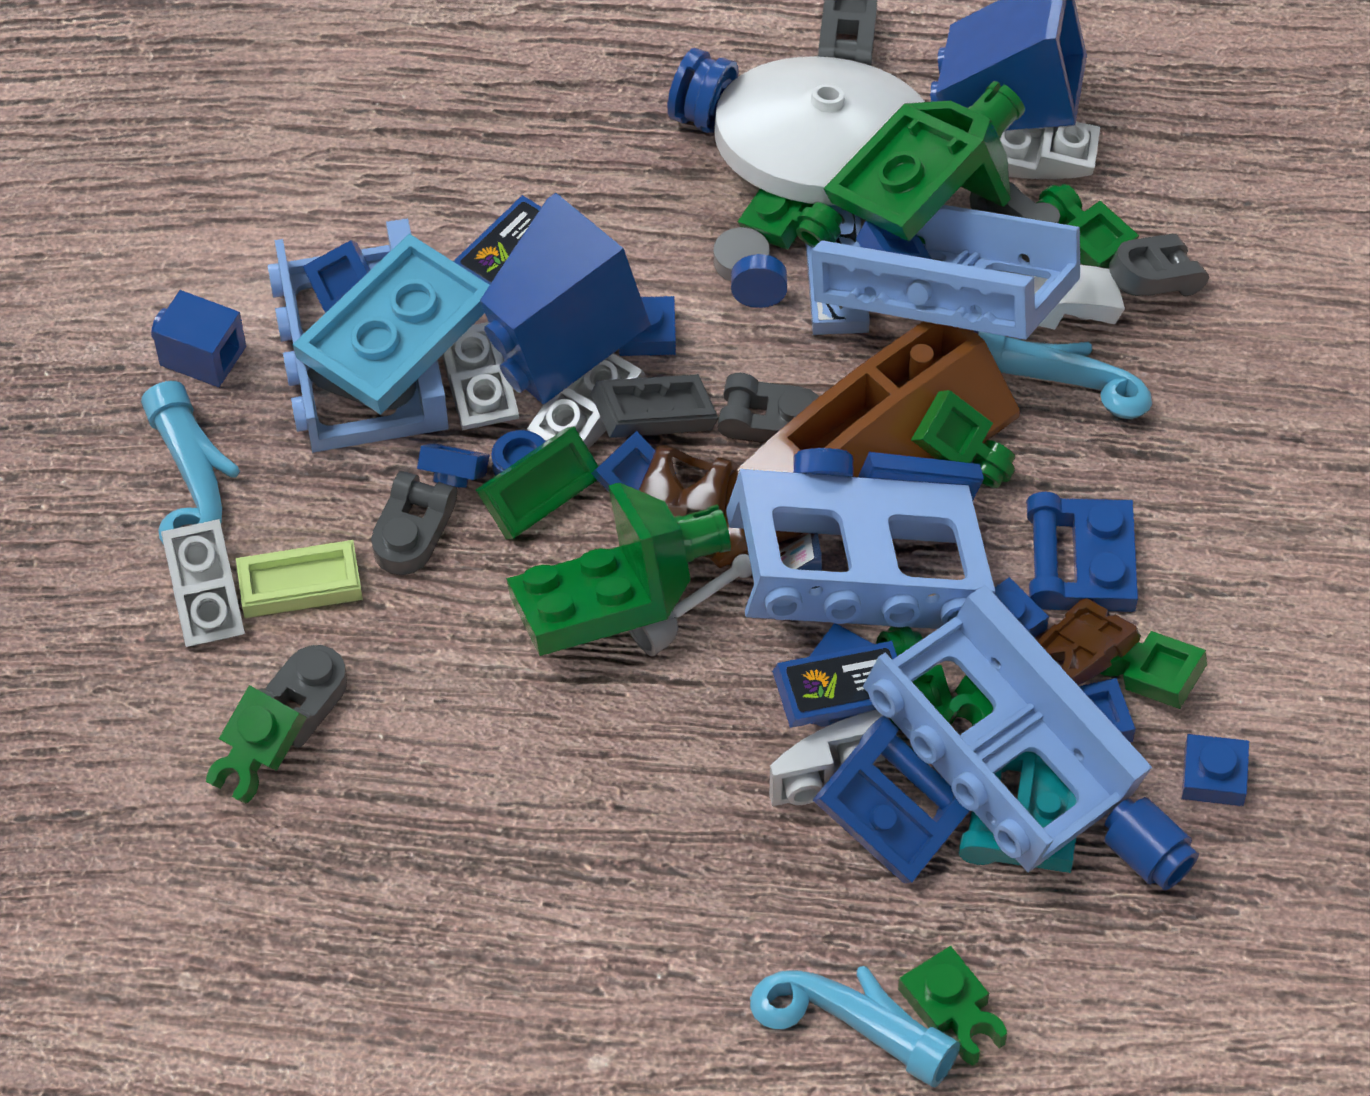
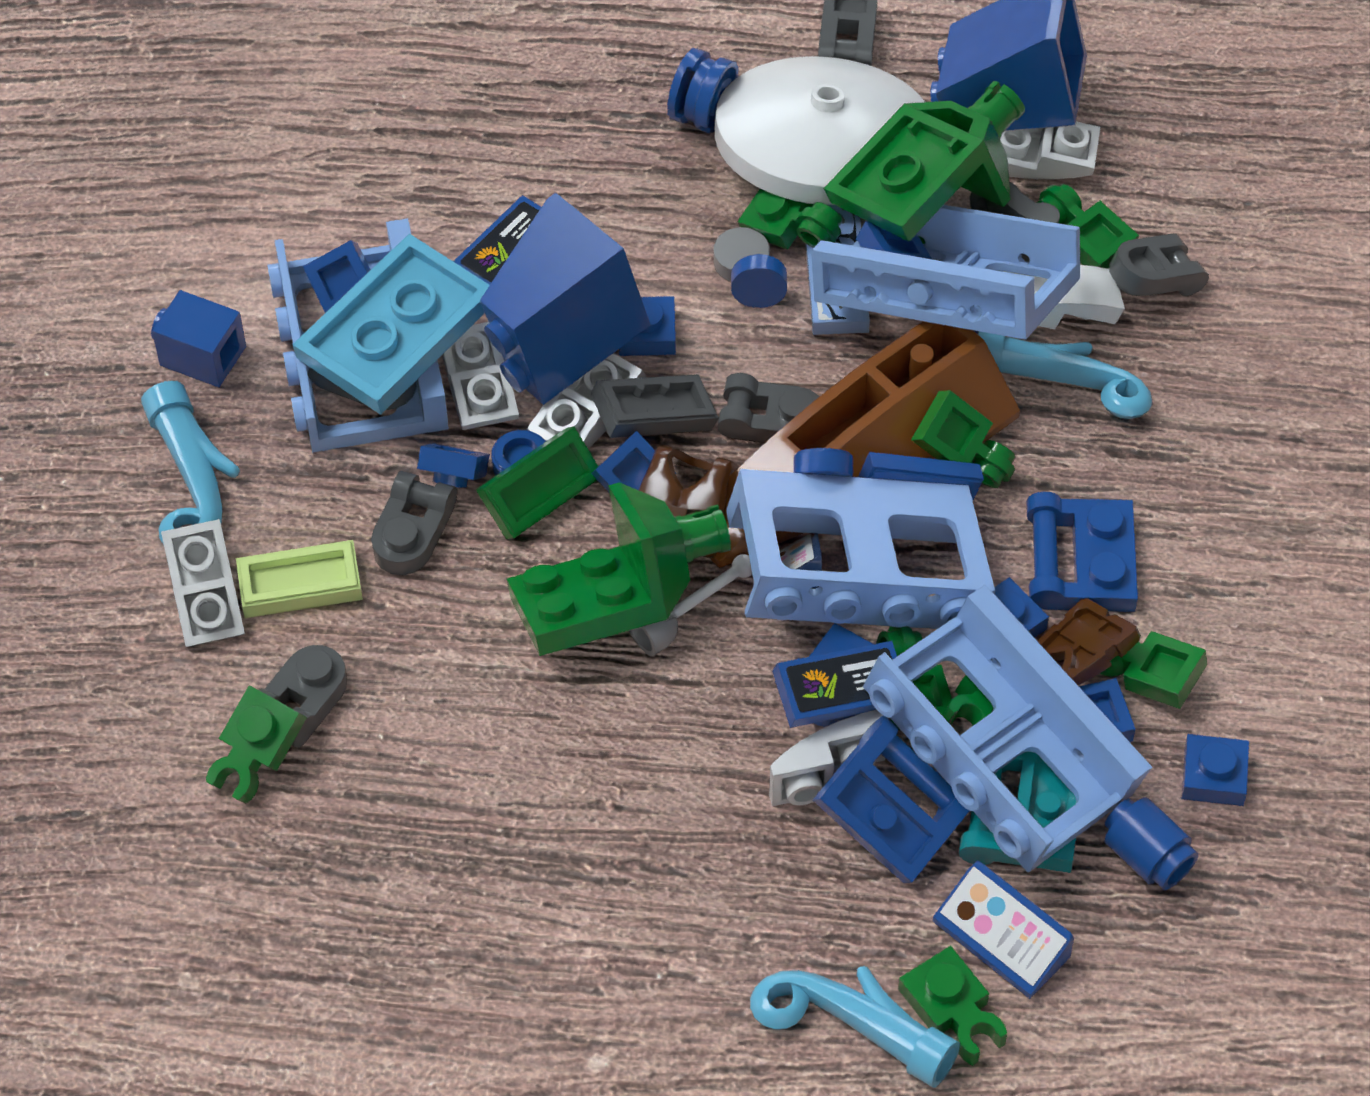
none -> slope [932,860,1074,999]

